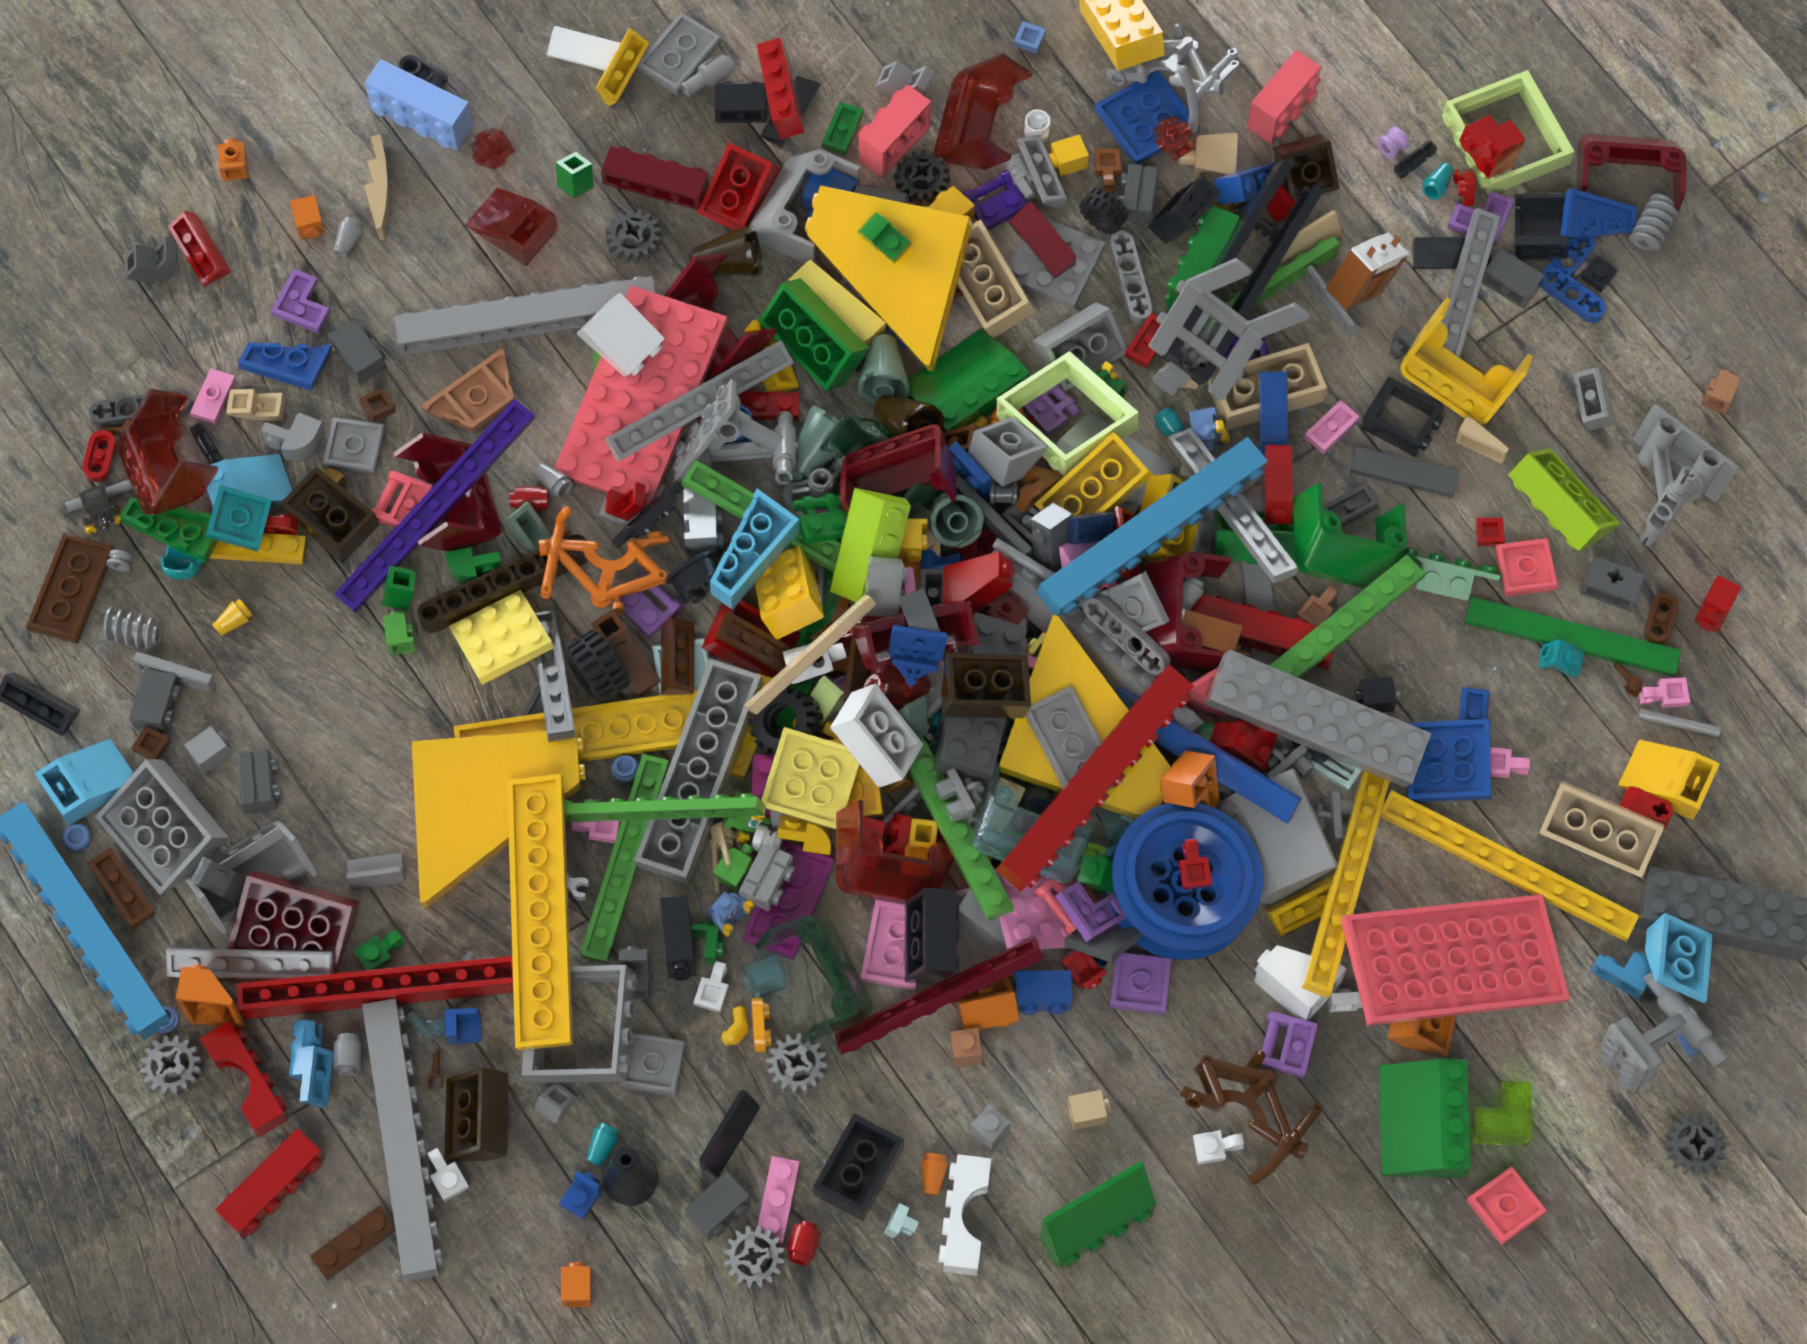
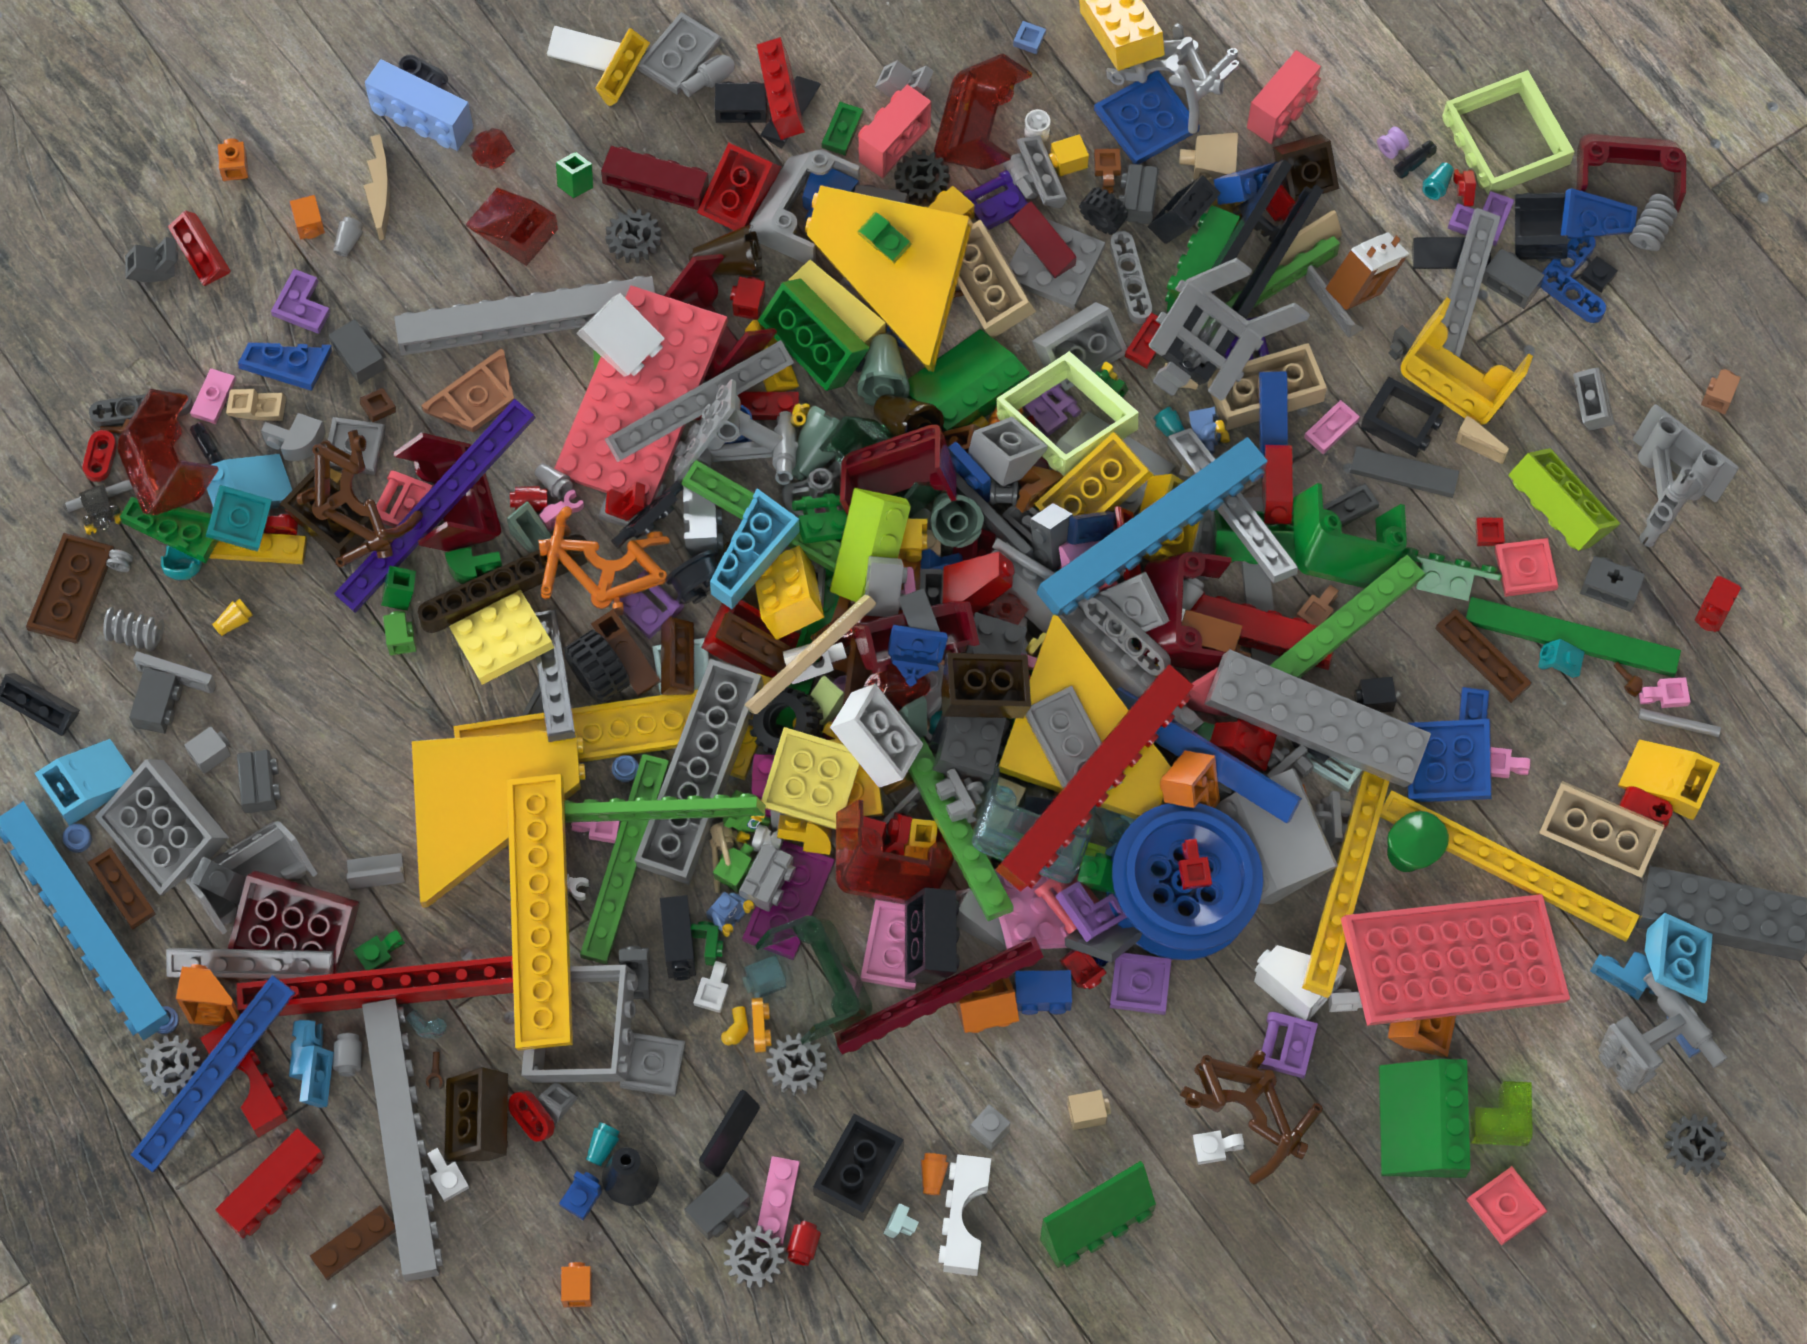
reddish brown plate [131,725,171,760] -> none
blue panel [445,1008,482,1044] -> none
nougat brick [950,1028,982,1068] -> none
clear red brick [1154,115,1196,162] -> none
yellow slope [1265,874,1333,937] -> none
red brick [1459,115,1526,179] -> none
reddish brown plate [1644,593,1679,645] -> none
none -> blue plate [131,975,296,1172]
none -> reddish brown piece [297,430,423,567]
none -> red plate [508,1090,555,1142]
none -> bright pink plate [539,490,584,532]
none -> red brick [730,277,766,320]
none -> yellow arm [791,403,810,427]
none -> green piece [1387,811,1449,872]
none -> reddish brown plate [1435,608,1532,703]

